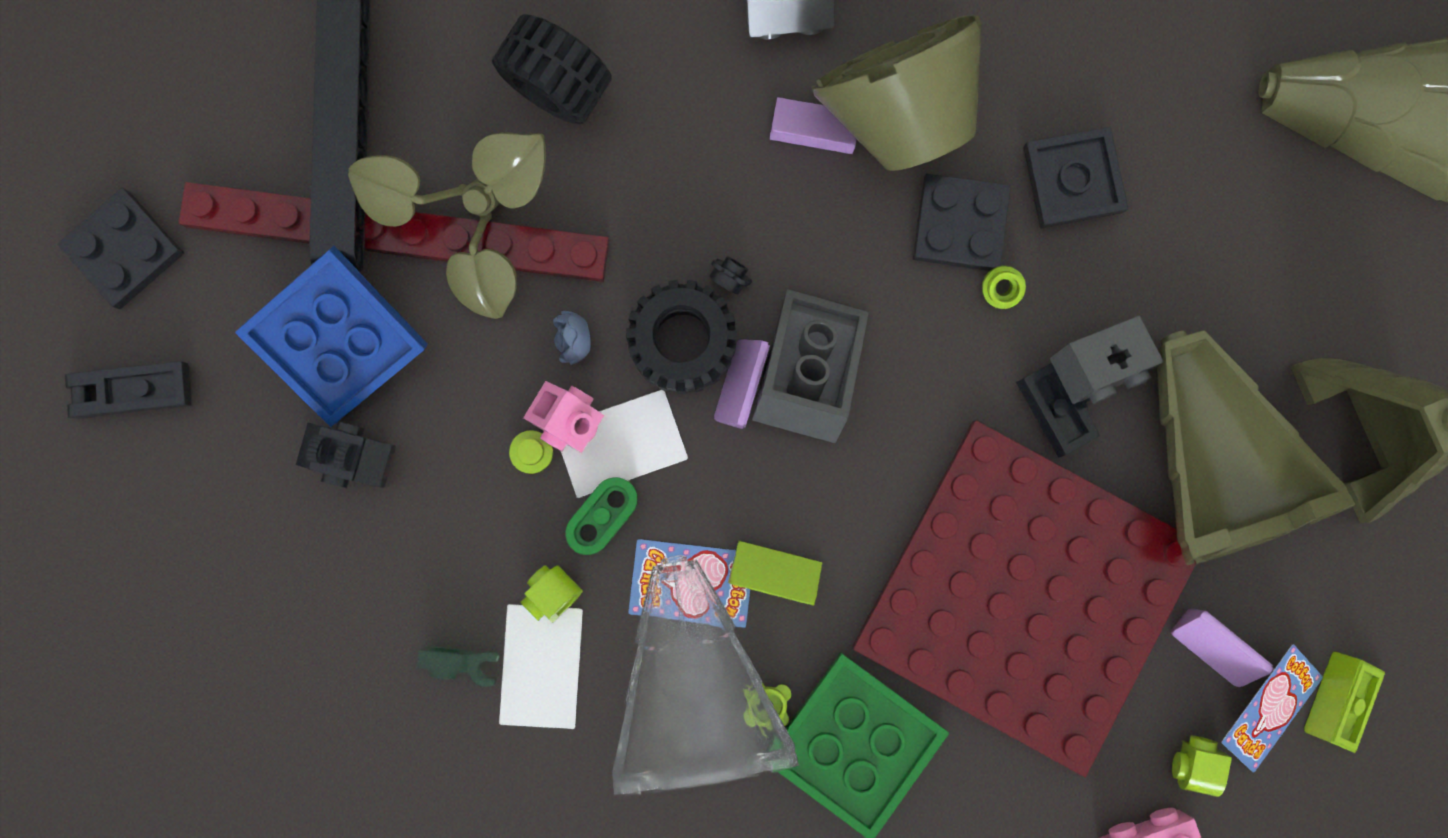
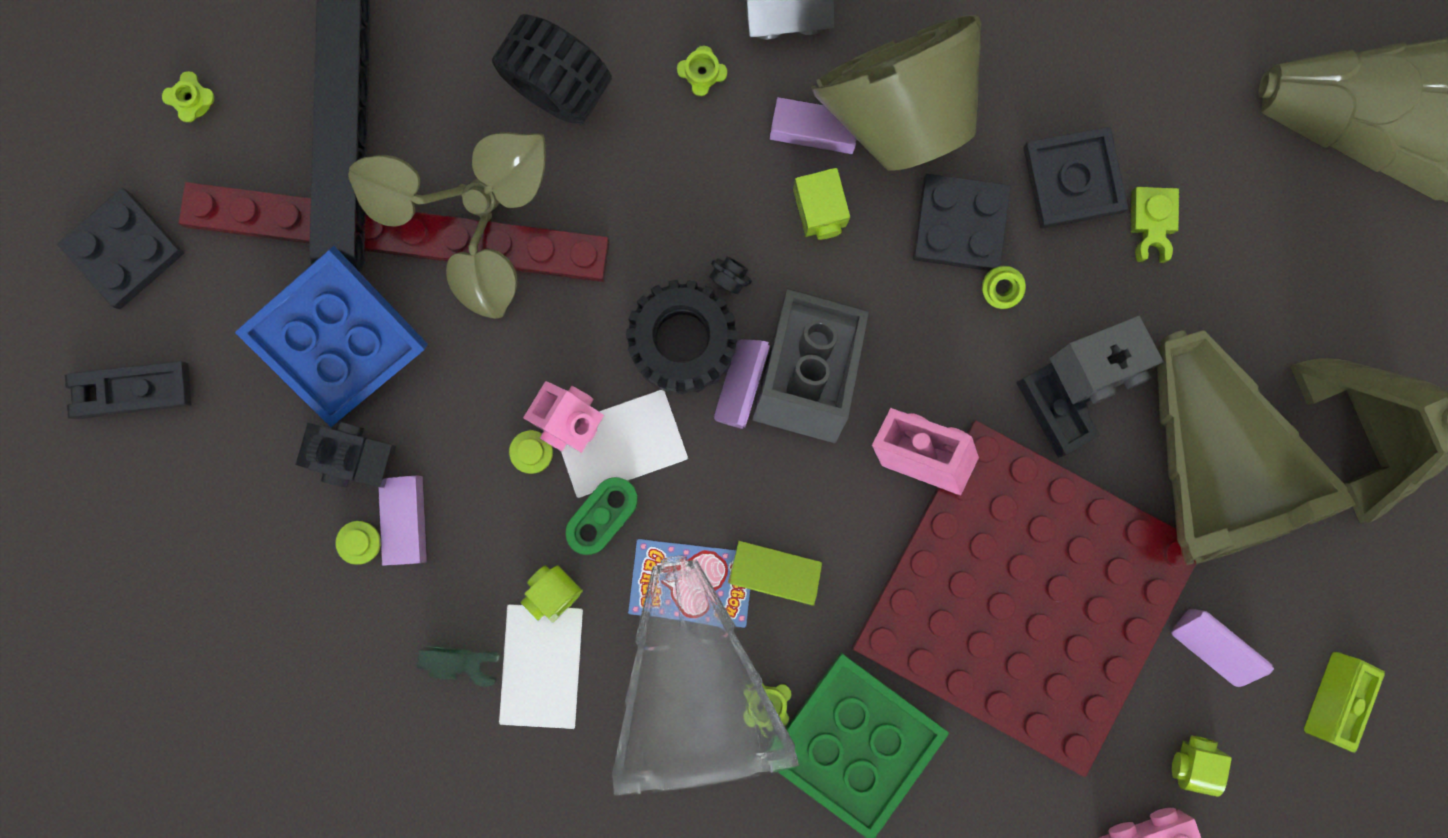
sand blue plate [553,311,591,365] -> none
sticker [1222,644,1323,773] -> none
none -> lime plate [162,71,214,122]
none -> lime plate [336,521,381,565]
none -> lavender slope [378,475,427,566]
none -> lime plate [677,46,727,96]
none -> lime brick [793,168,850,240]
none -> bright pink brick [872,408,979,495]
none -> lime plate [1131,187,1179,263]

